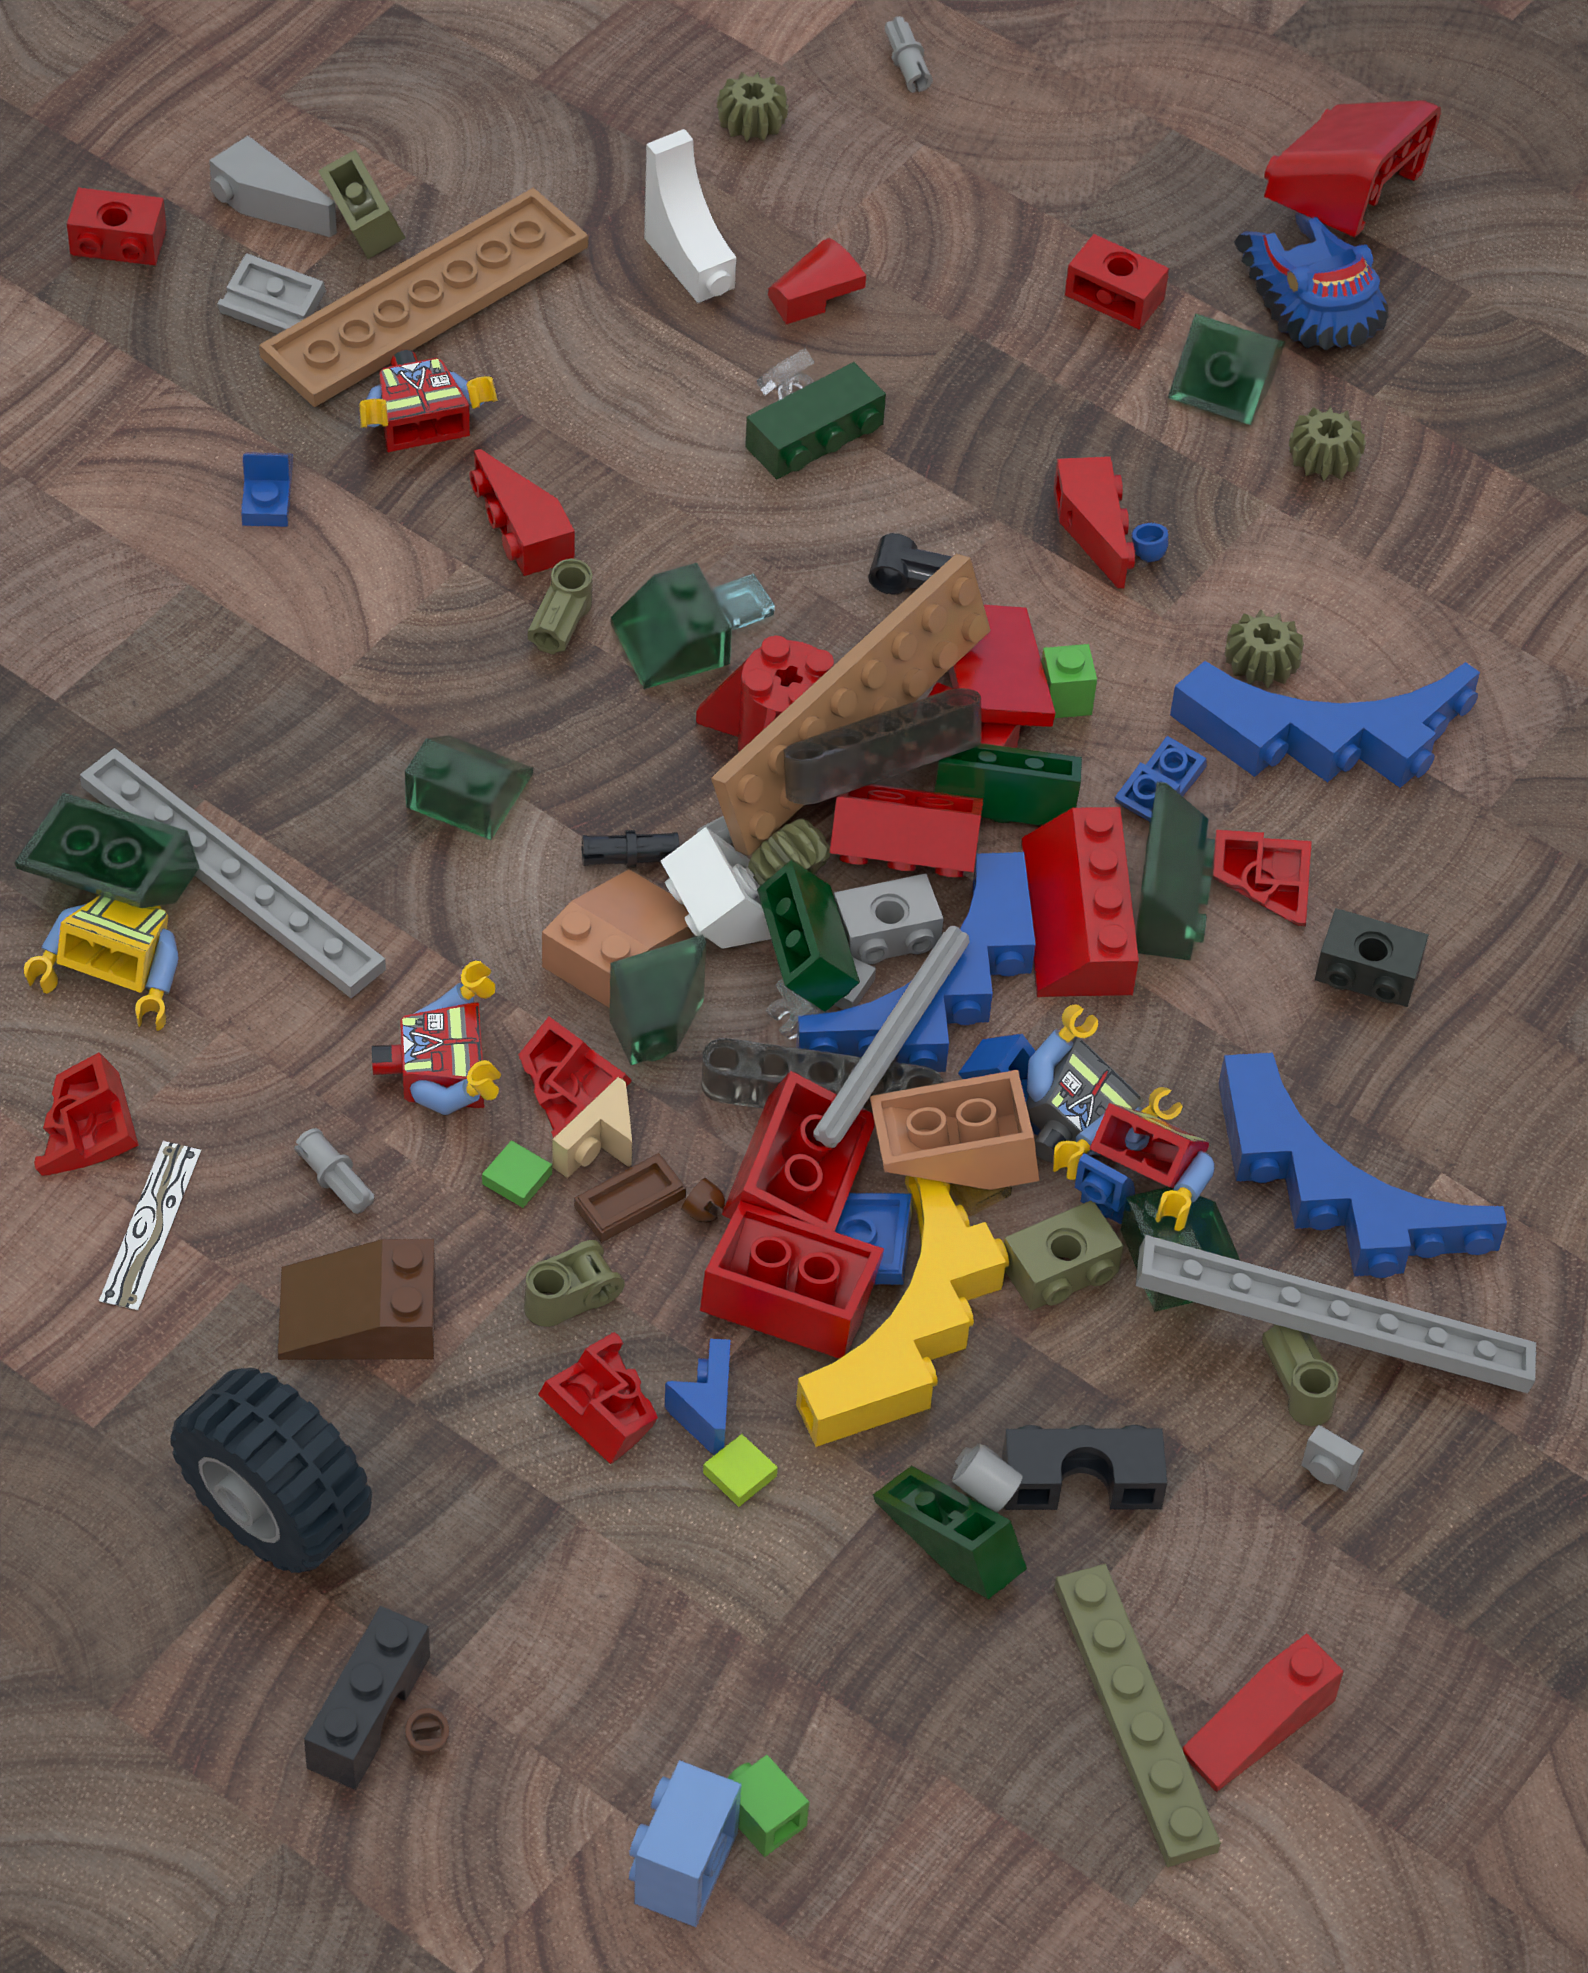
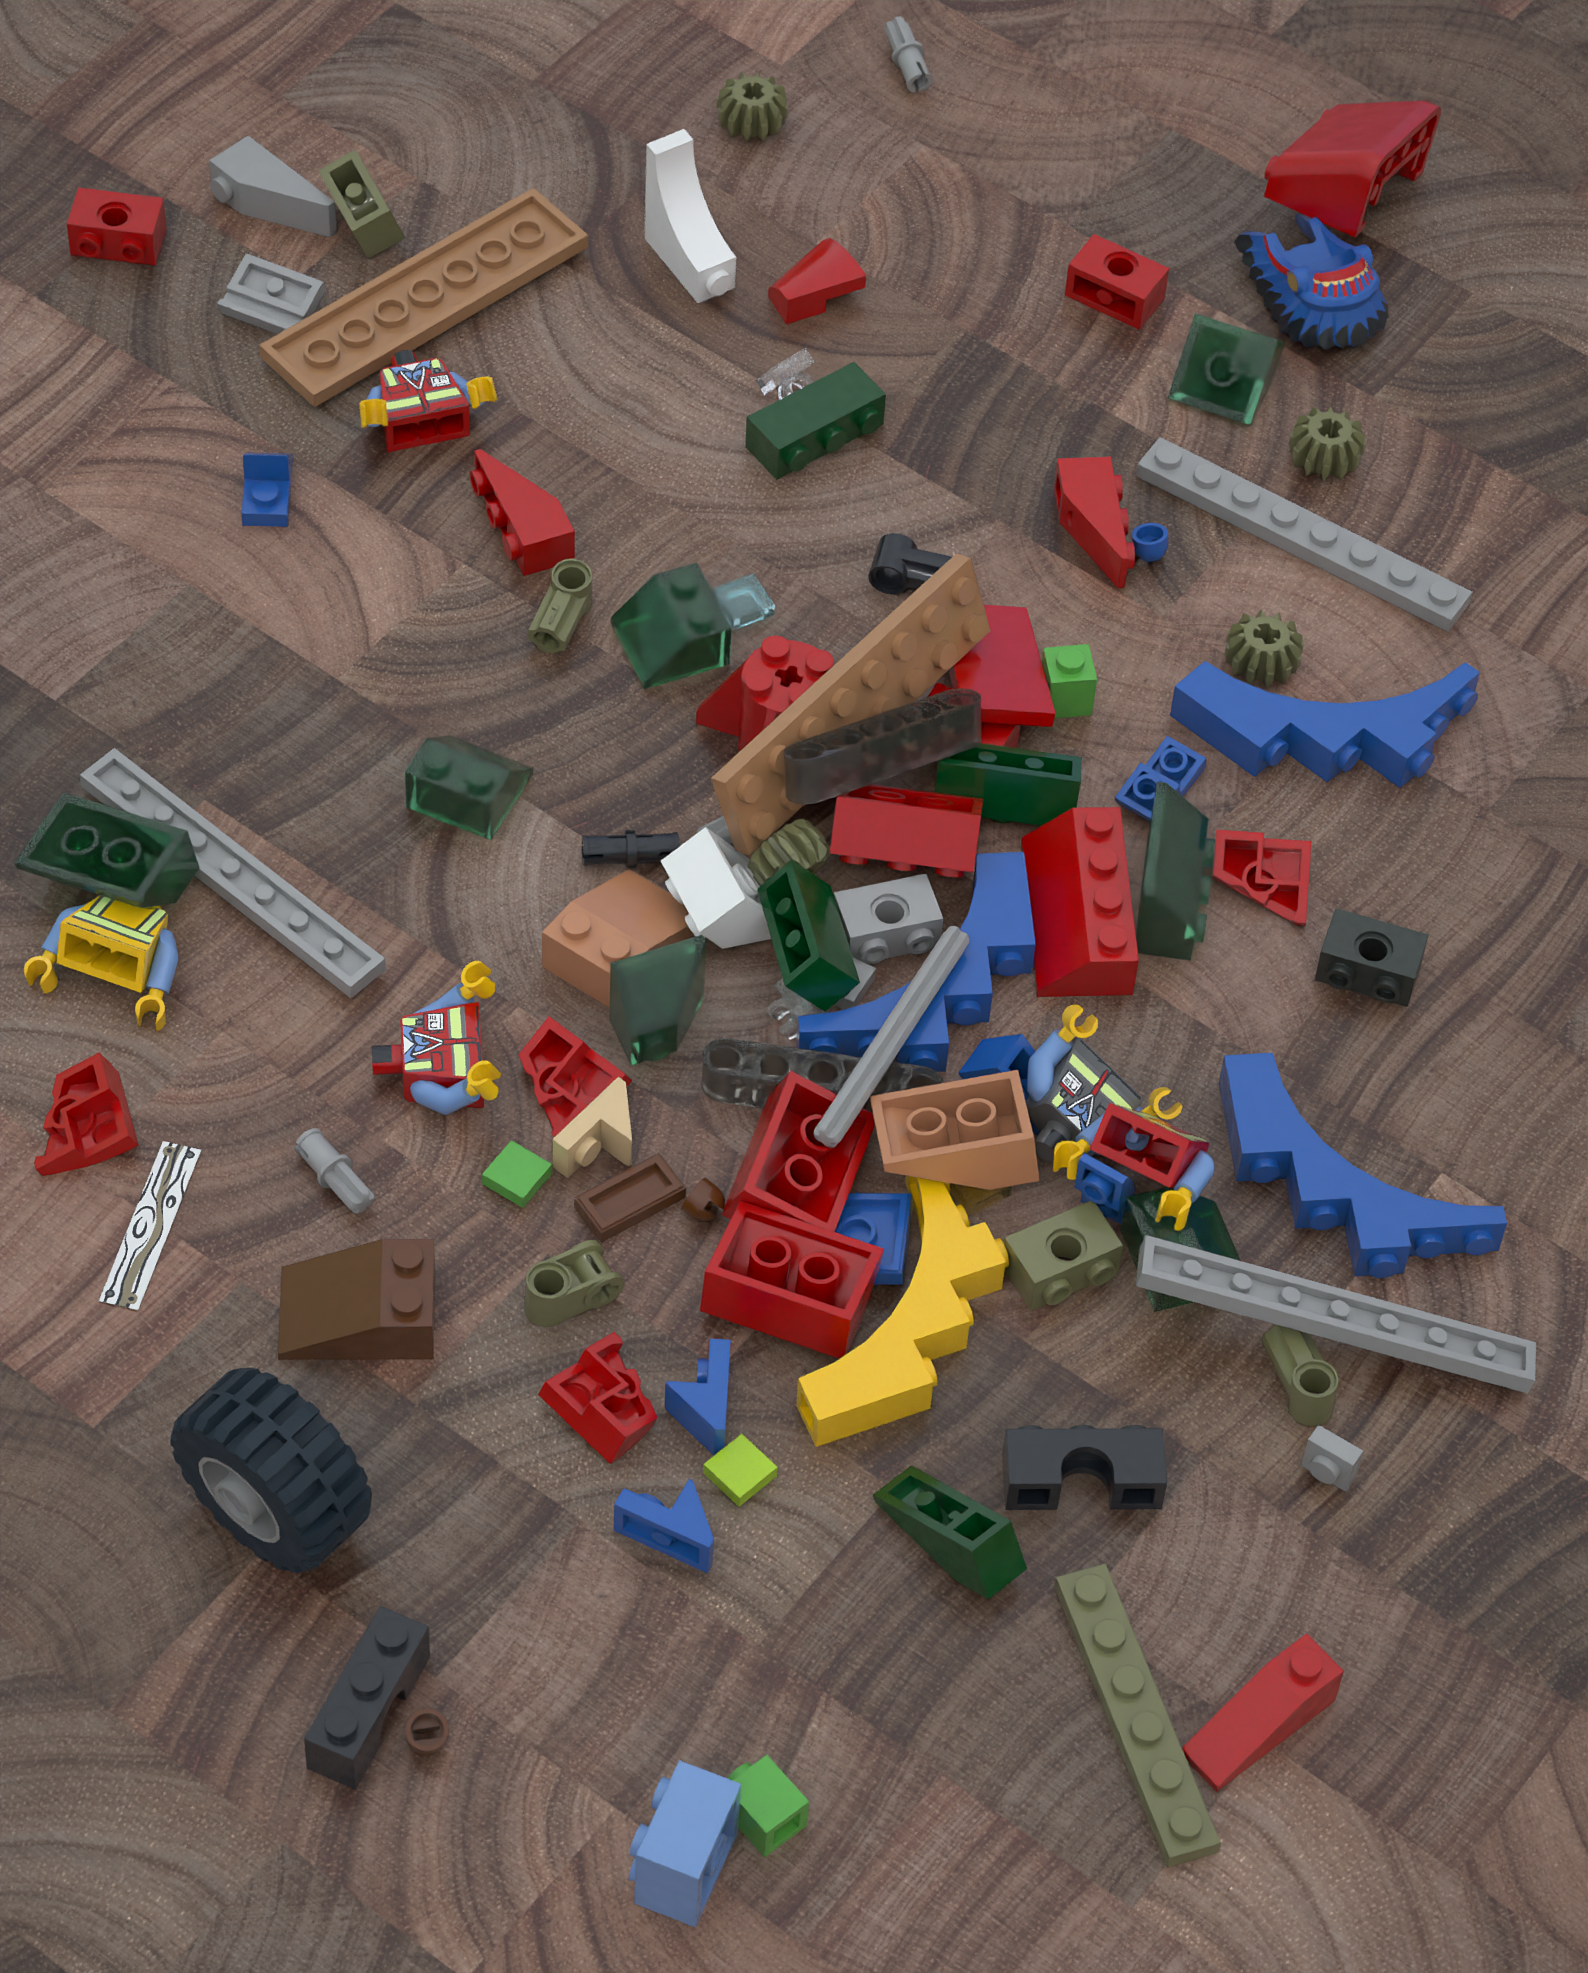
light grey piece [952,1443,1023,1513] -> none
none -> blue slope [613,1478,714,1573]
none -> light grey plate [1136,437,1473,632]

